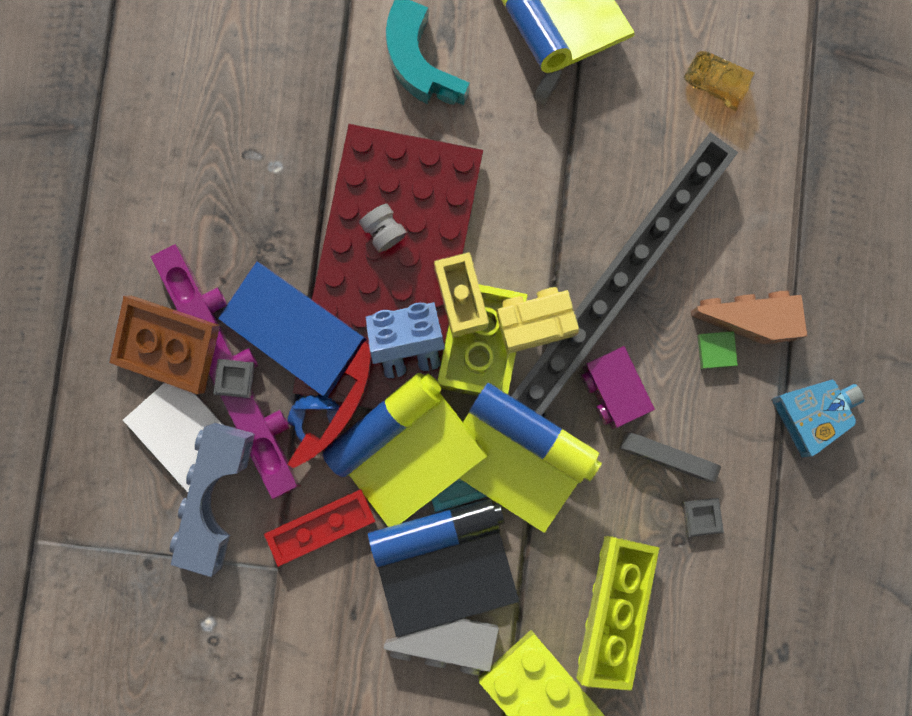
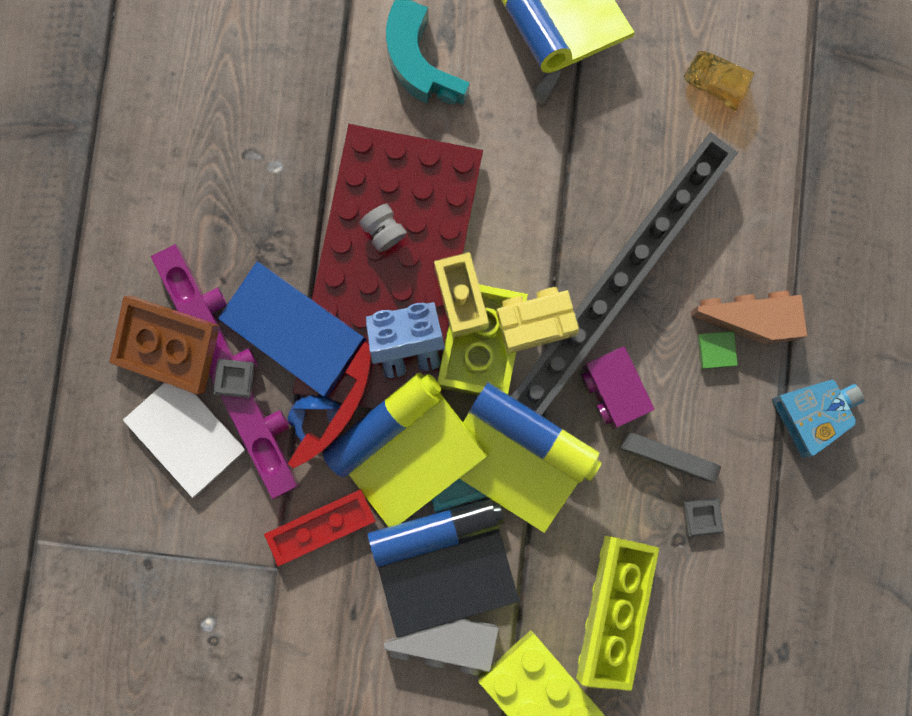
sand blue arch [169,423,255,577] -> none

